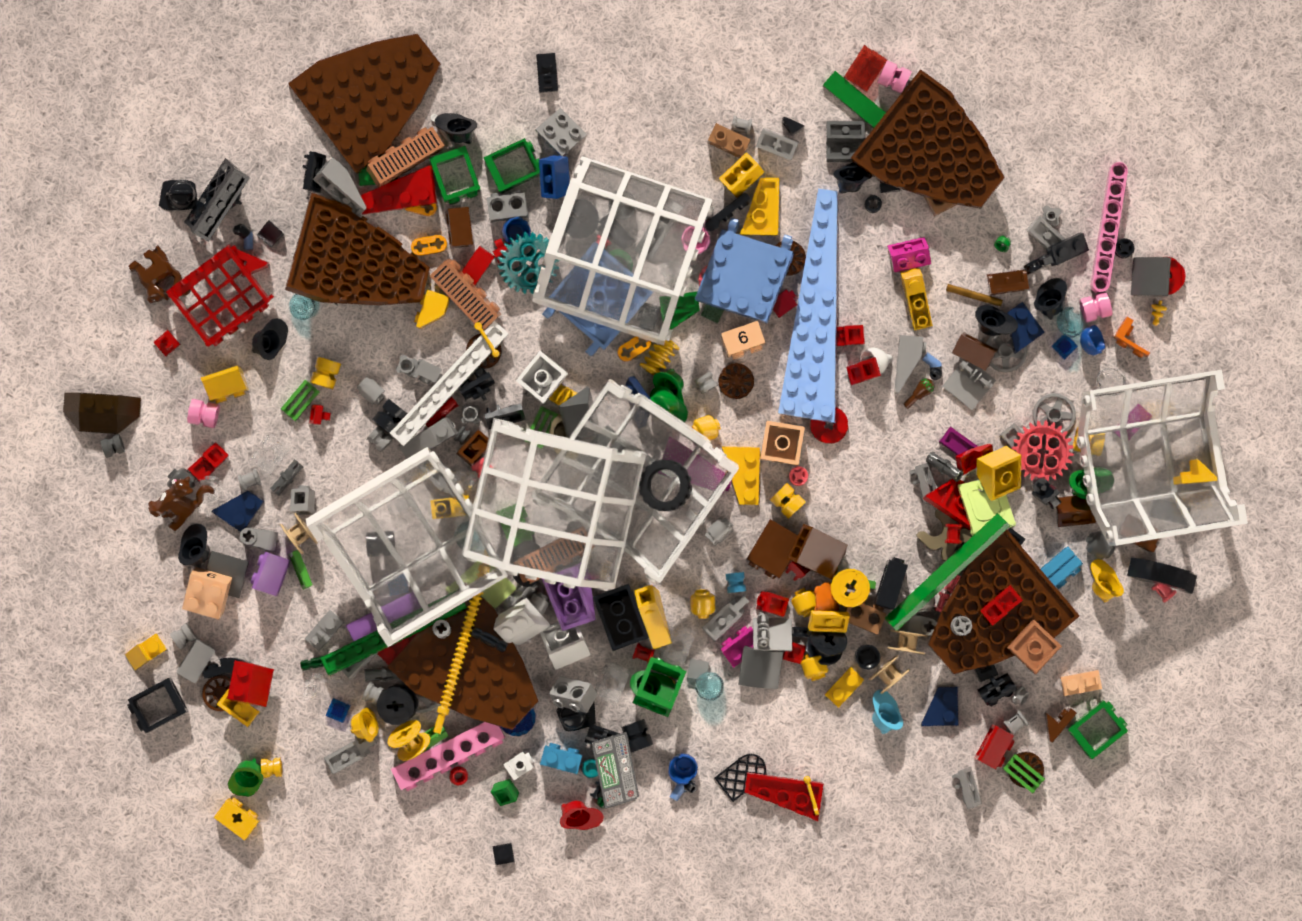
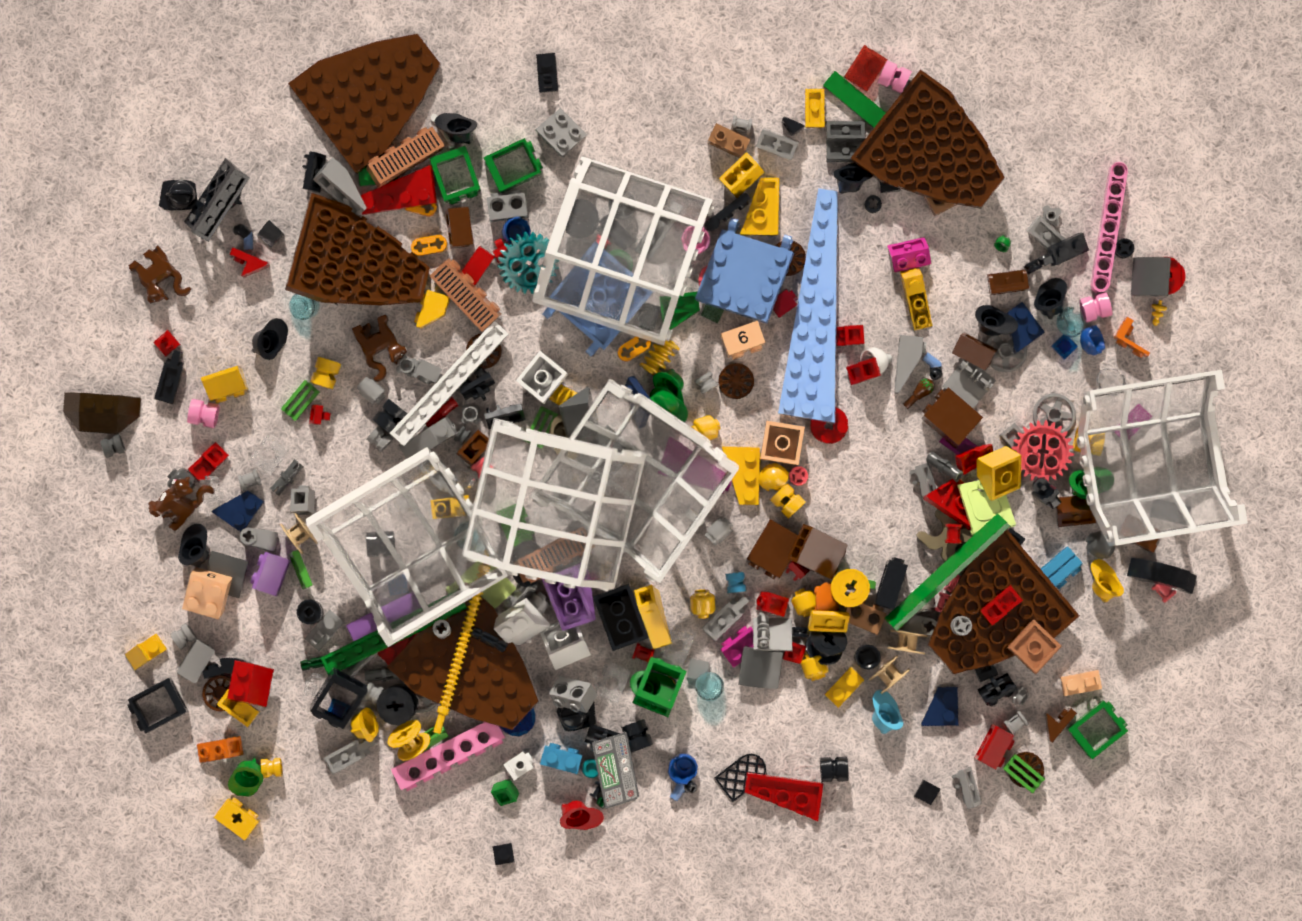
red window [166,245,274,347] -> none
red plate [449,766,468,786] -> none
yellow hinge [474,322,500,357] -> none
blue brick [539,155,570,199] -> none
black tyre [639,459,692,512] -> none
yellow hinge [803,776,819,815] -> none
pearl gold bar [946,284,1003,307] -> none
yellow slope [1173,459,1217,485] -> none
none -> black hinge [154,350,184,404]
none -> orange bracket [197,736,244,763]
none -> black wheel [296,600,324,625]
none -> black window [310,667,367,730]
none -> reddish brown animal [352,314,407,382]
none -> yellow hair [758,463,789,491]
none -> yellow plate [805,89,825,128]
none -> black wheel [820,756,849,782]
none -> black slope [914,780,940,805]
none -> reddish brown brick [921,387,983,448]

